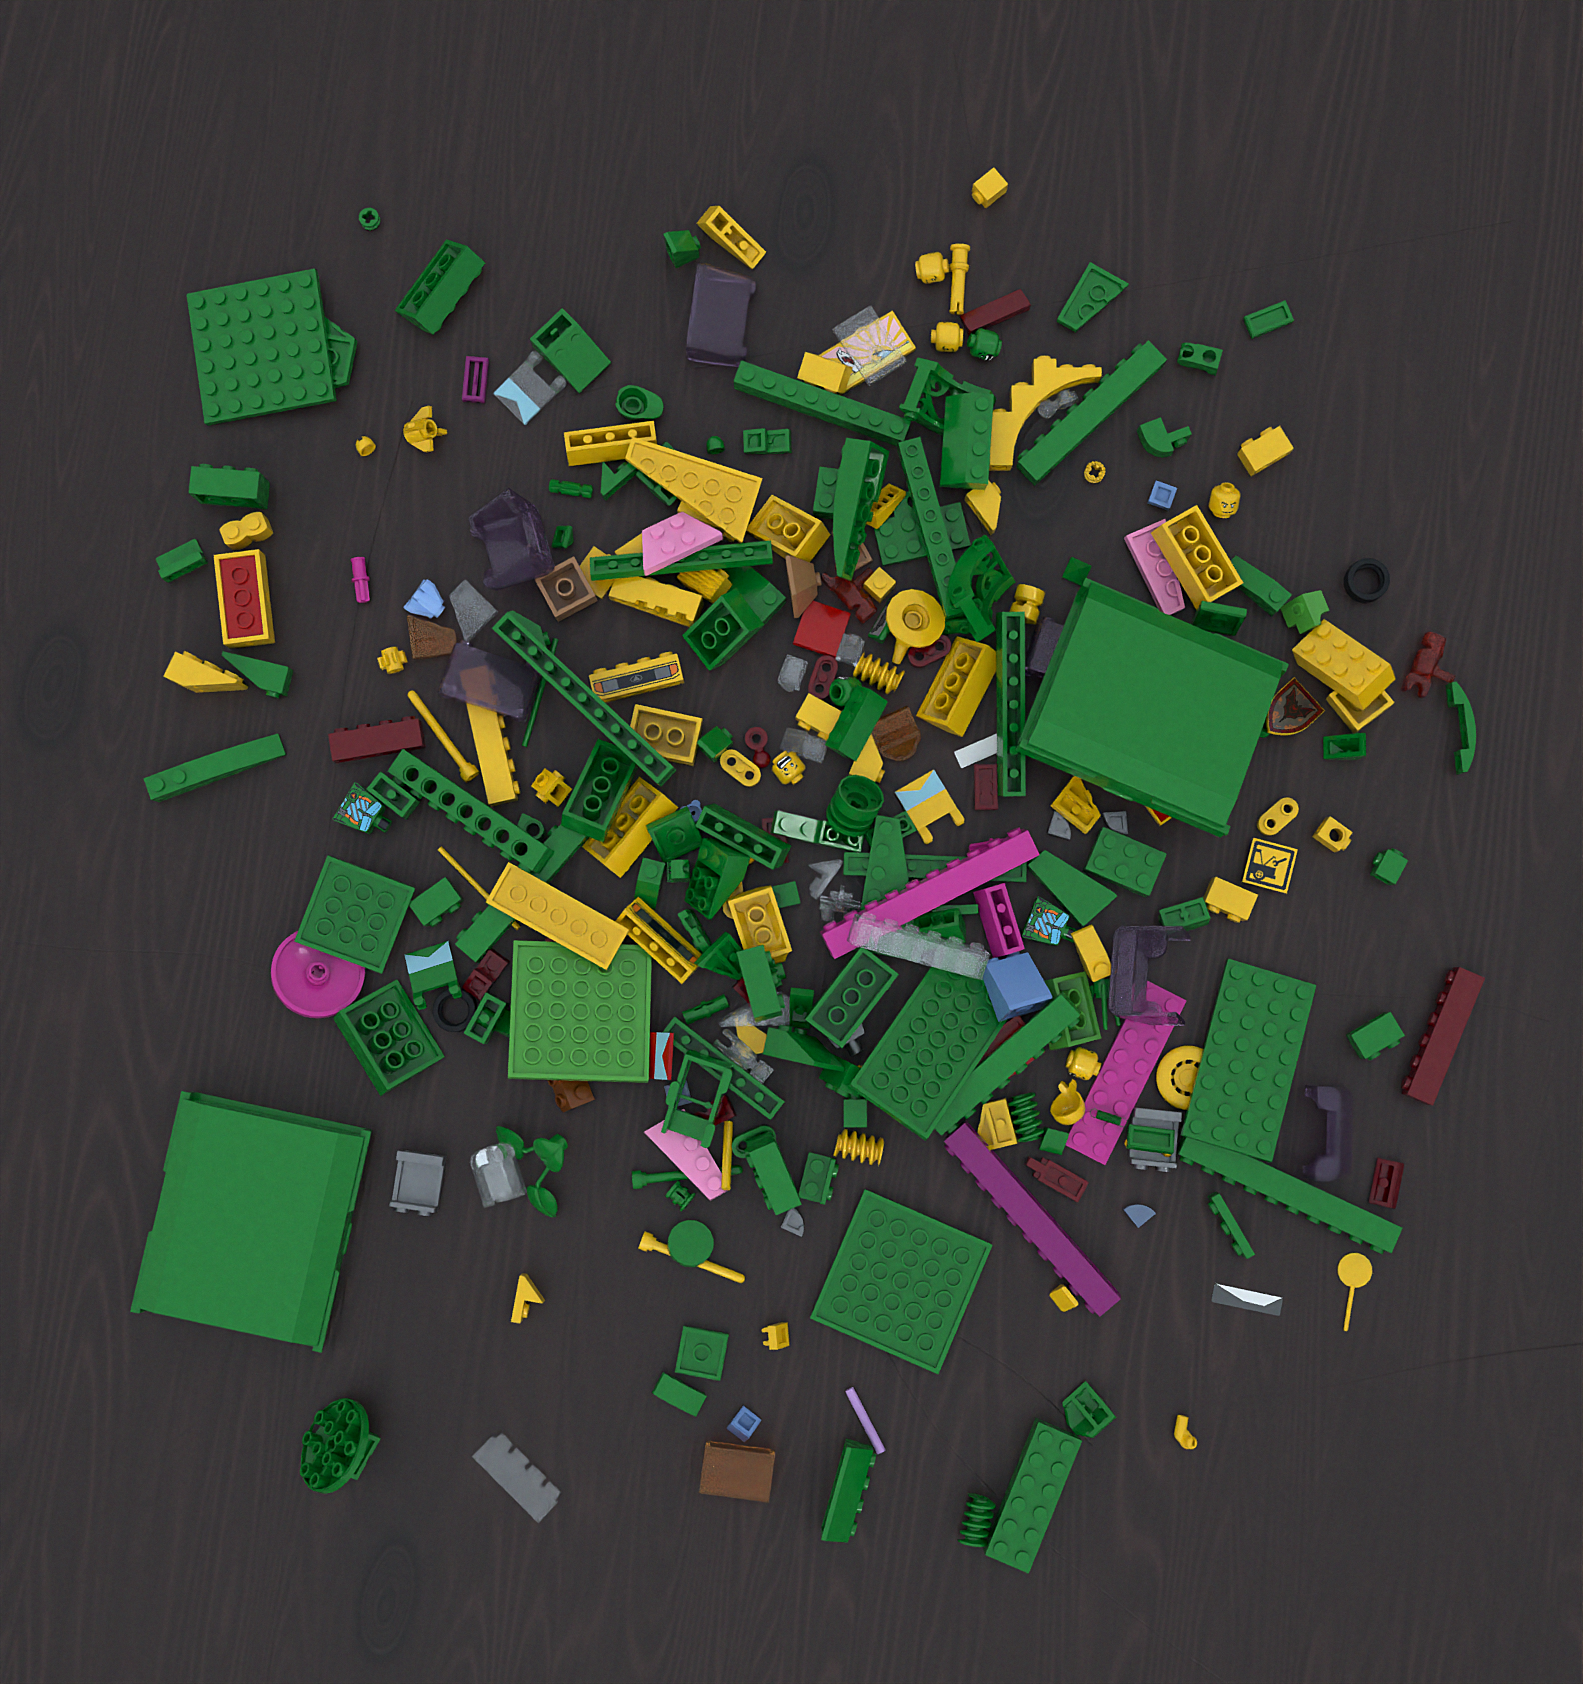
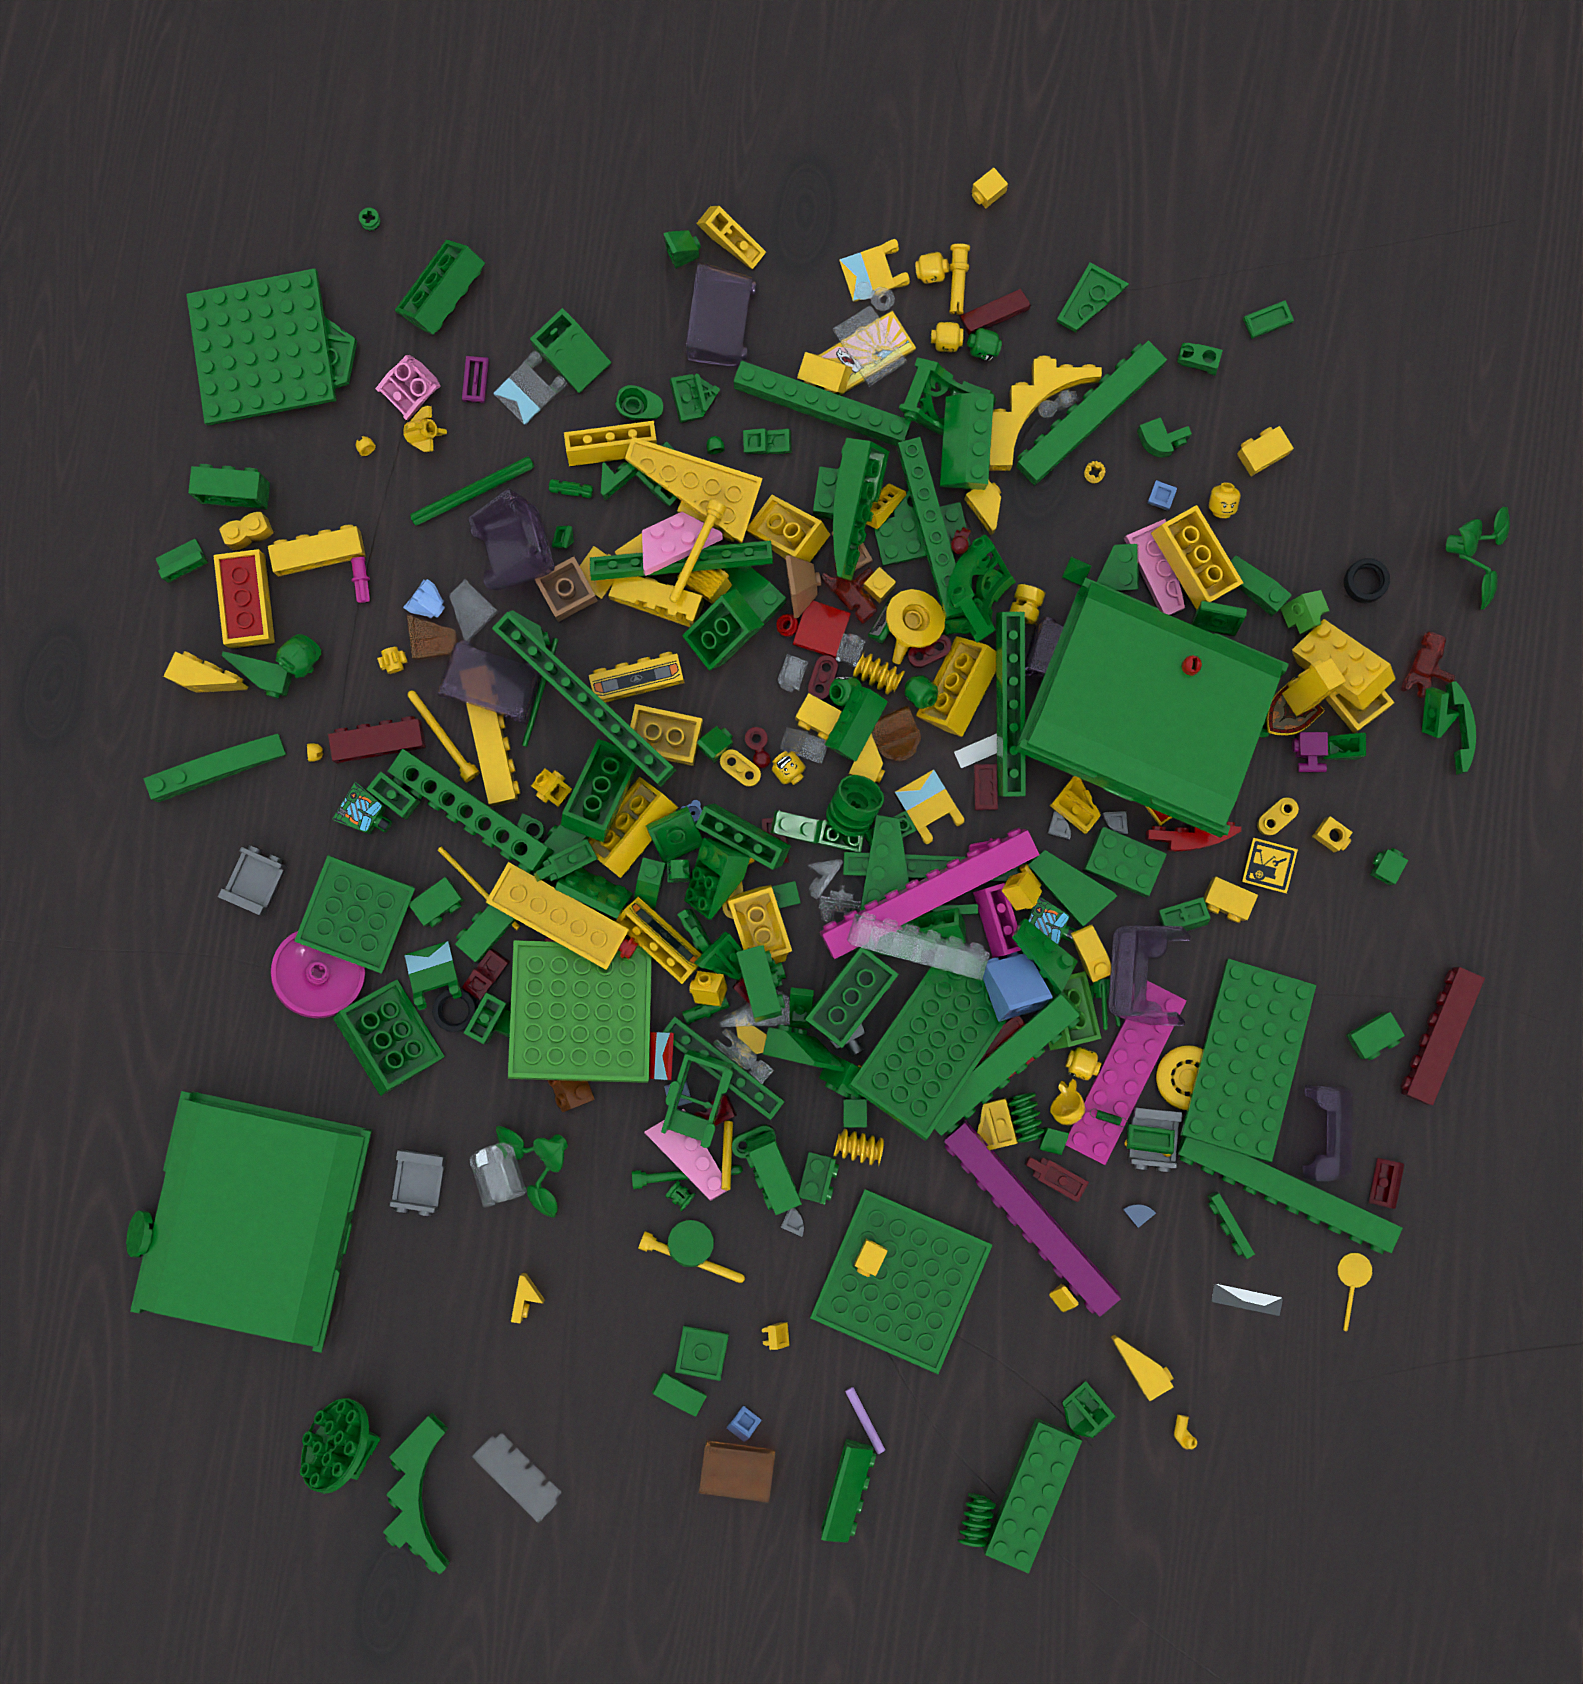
none -> green tile [126,1210,153,1258]
none -> flat silver panel [218,845,287,916]
none -> yellow brick [268,525,366,577]
none -> green hair [275,634,321,678]
none -> yellow hinge [307,743,323,762]
none -> bright pink slope [375,355,441,420]
none -> green arch [383,1413,450,1575]
none -> green axle [410,456,534,526]
none -> green hinge [533,839,598,882]
none -> green plate [555,867,633,919]
none -> red plate [618,937,638,959]
none -> green slope [669,373,720,423]
none -> yellow piece [670,499,726,603]
none -> yellow brick [690,971,728,1007]
none -> red plate [776,614,799,637]
none -> yellow flag [839,239,910,302]
none -> yellow brick [854,1239,888,1277]
none -> clear plate [855,282,895,311]
none -> green head [905,675,938,709]
none -> dark red plate [951,527,971,554]
none -> yellow brick [1001,863,1042,911]
none -> green wing [1012,918,1078,995]
none -> green wing [1097,544,1139,591]
none -> yellow slope [1111,1334,1174,1401]
none -> red slope [1145,822,1241,851]
none -> red hinge [1182,655,1202,676]
none -> yellow brick [1282,658,1346,717]
none -> magenta brick [1292,732,1328,772]
none -> green slope [1422,687,1460,738]
none -> green plant [1446,507,1510,610]

